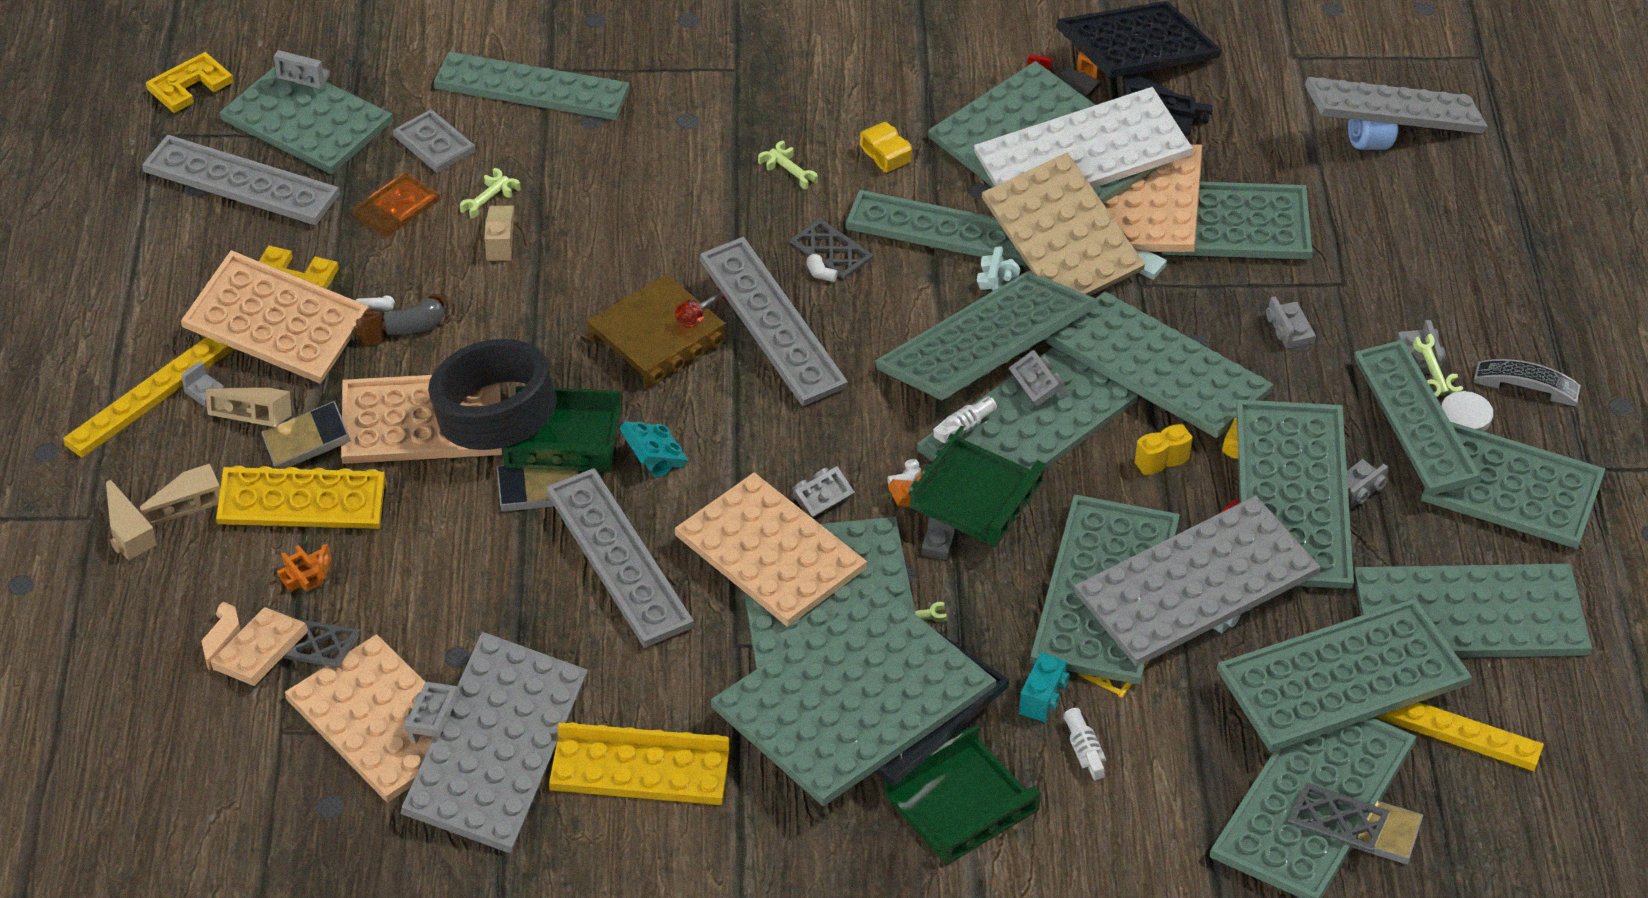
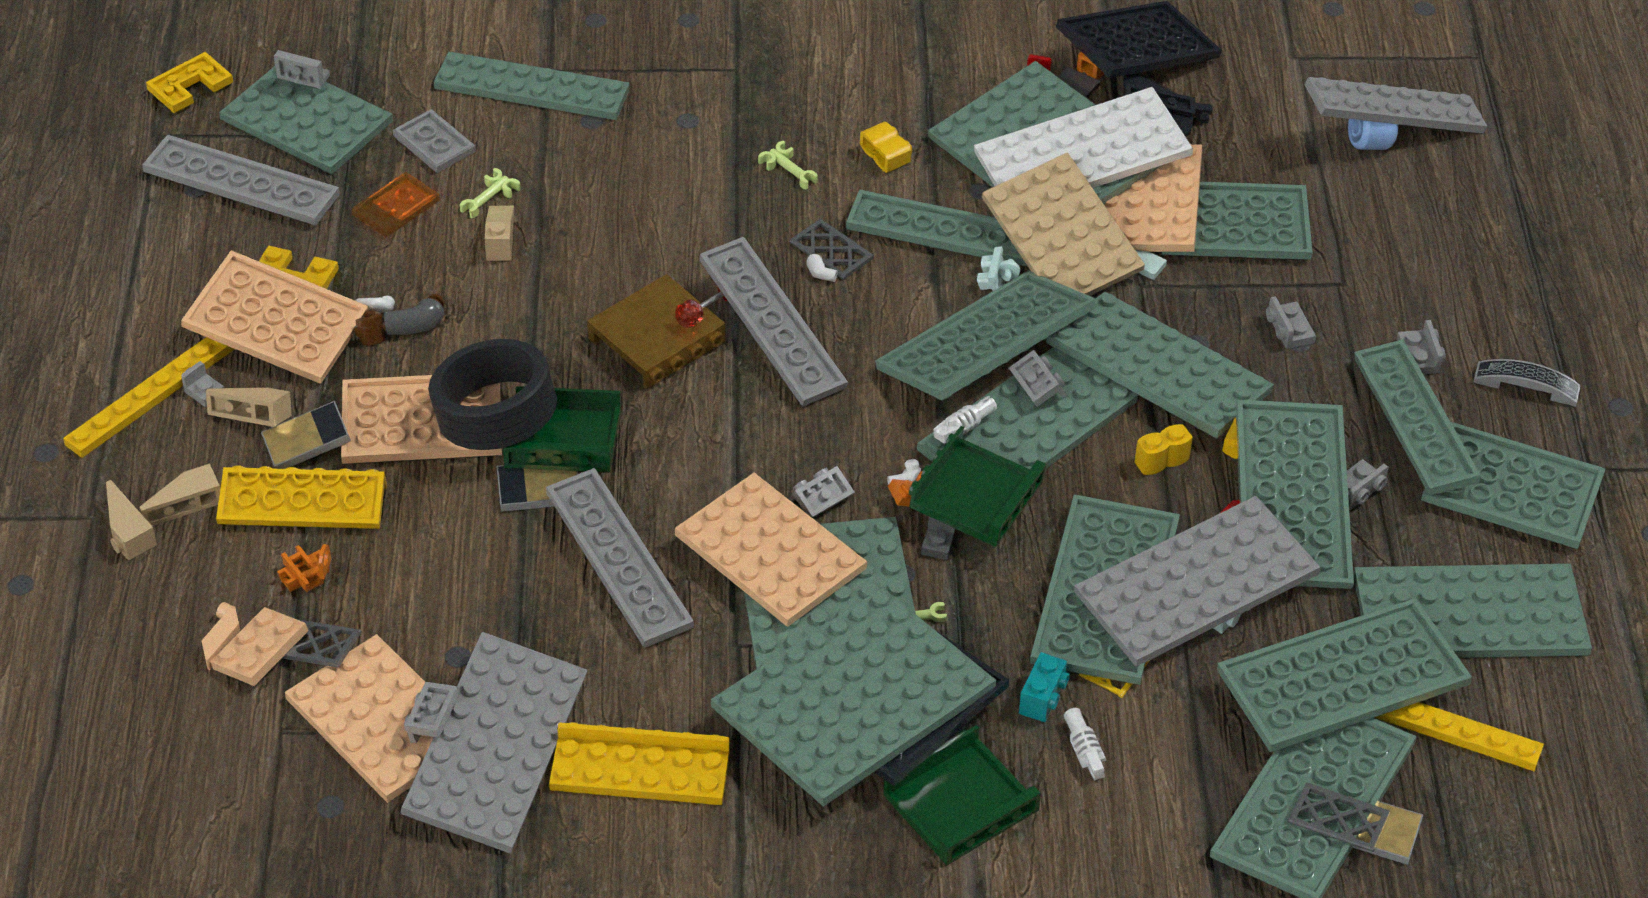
teal plate [619,421,688,477] -> none
yellowish green bar [1413,334,1463,398] -> none
white tile [1441,391,1493,432] -> none

